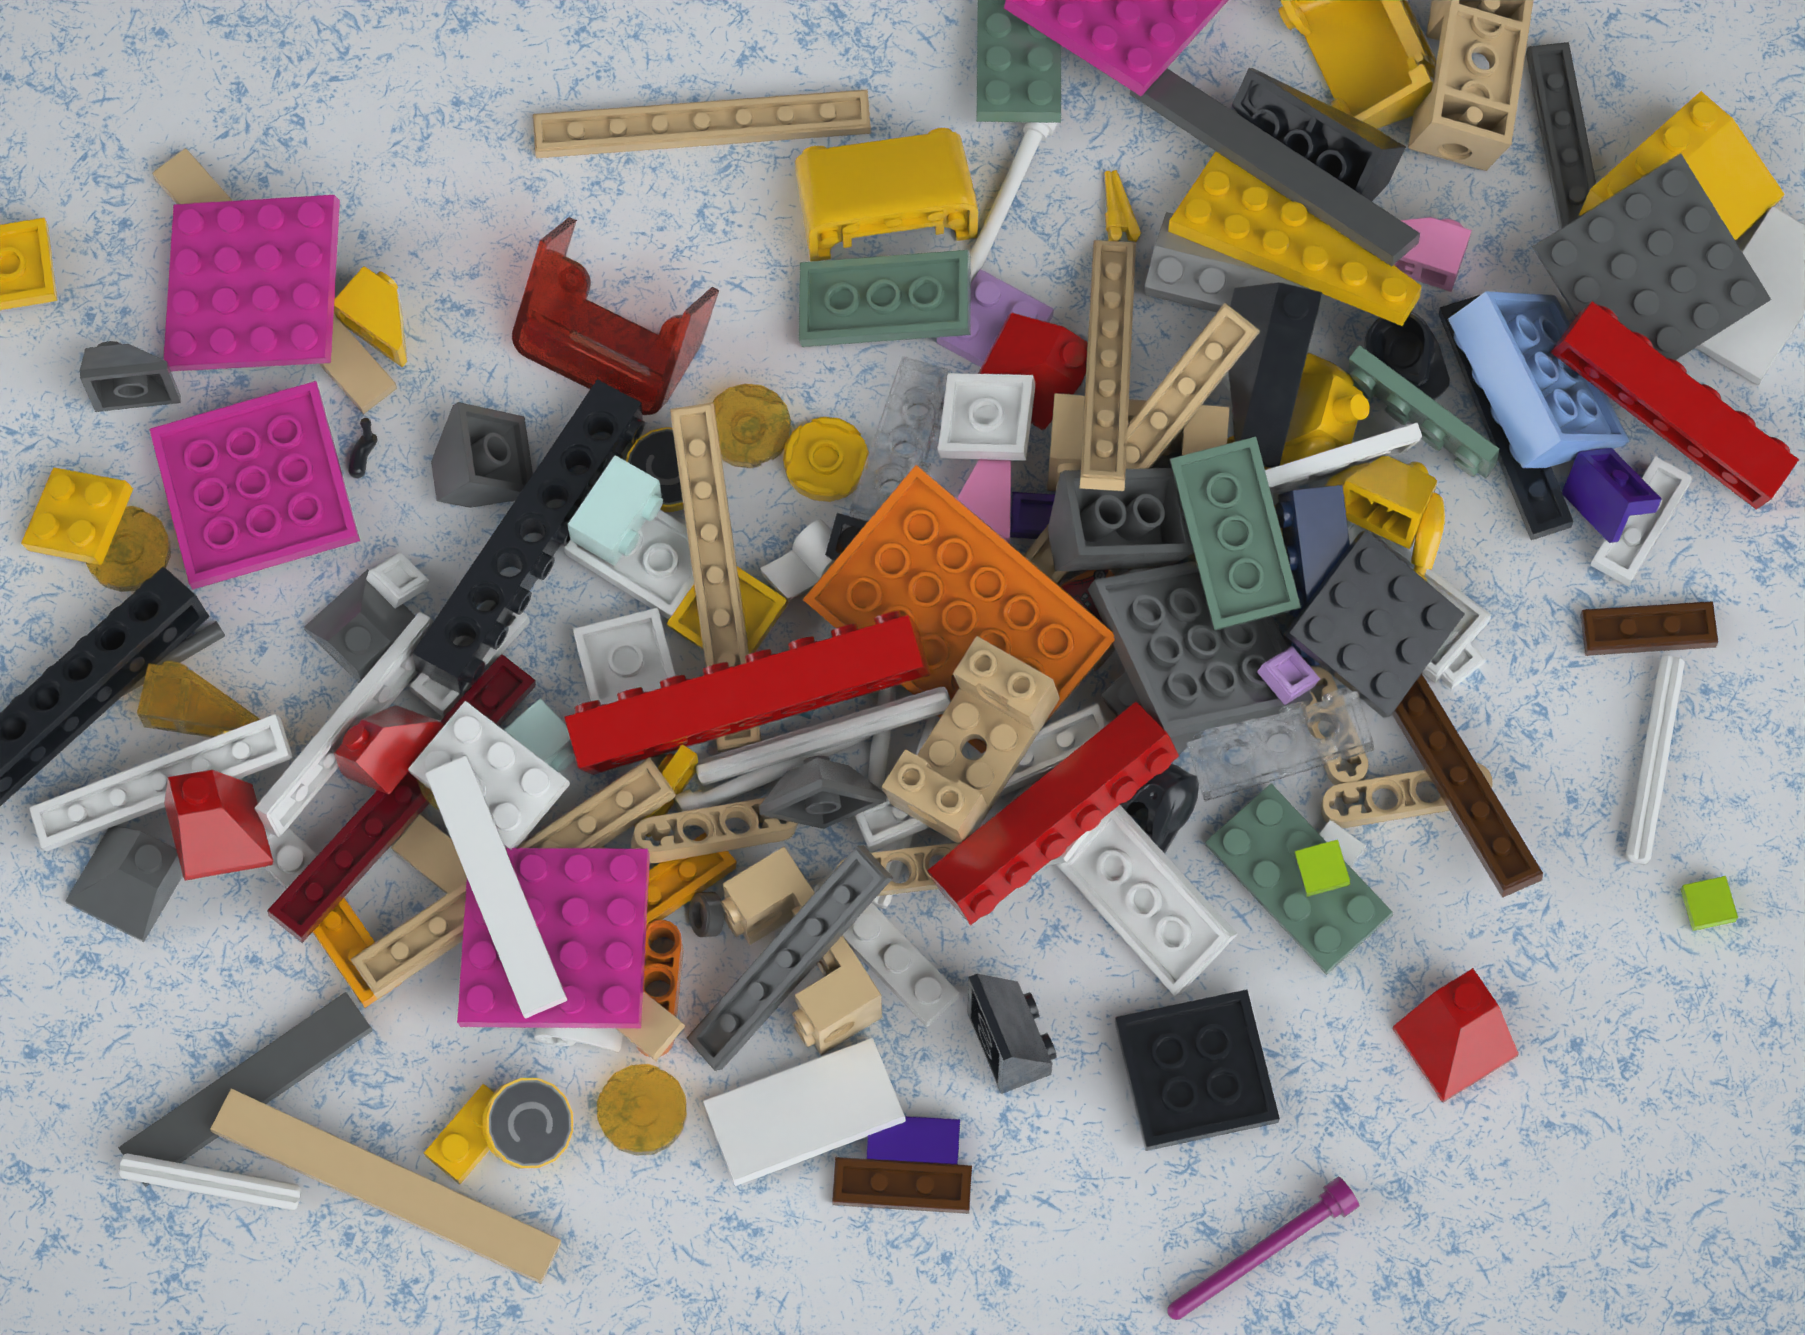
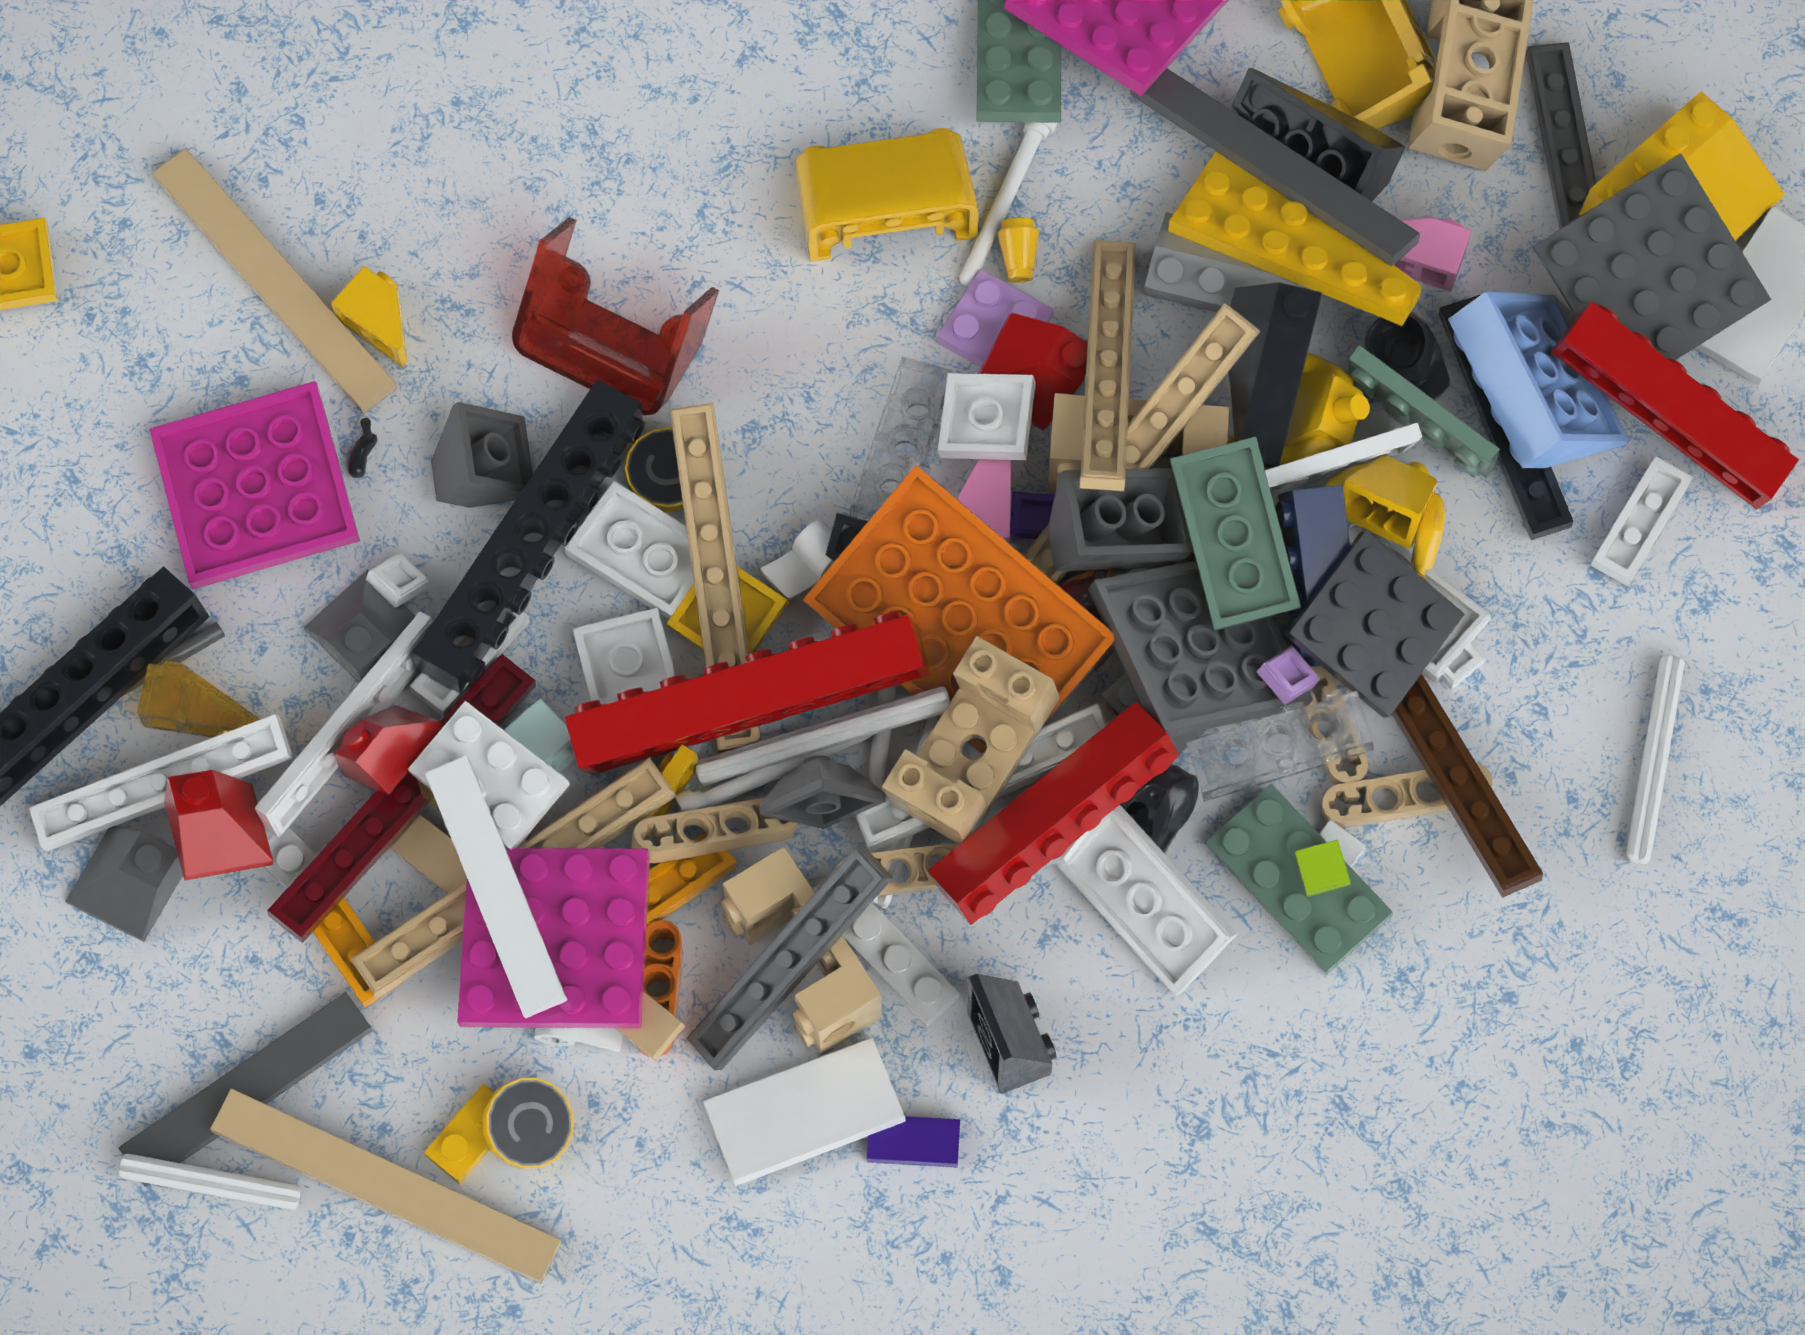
yellow plate [21,467,133,565] -> none
dark grey slope [80,341,181,412] -> none
clear yellow tile [86,506,171,592] -> none
dark pink plate [163,195,340,372] -> none
tan tile [533,89,871,158] -> none
light aqua brick [567,455,663,566] -> none
clear yellow tile [597,1064,687,1156] -> none
dark grey tile [689,892,724,937] -> none
clear yellow tile [712,383,791,468] -> none
yellow tile [783,417,869,502] -> none
sand green plate [799,250,971,347] -> none
reddish brown tile [832,1157,972,1214] -> none
yellow piece [1104,170,1141,242] -> none
black plate [1115,989,1280,1151] -> none
magenta piece [1167,1176,1360,1320] -> none
red slope [1392,968,1519,1103] -> none
dark purple panel [1562,448,1662,543] -> none
reddish brown tile [1580,601,1718,656] -> none
lime tile [1680,876,1738,931] -> none
none -> yellow cone [997,217,1040,283]

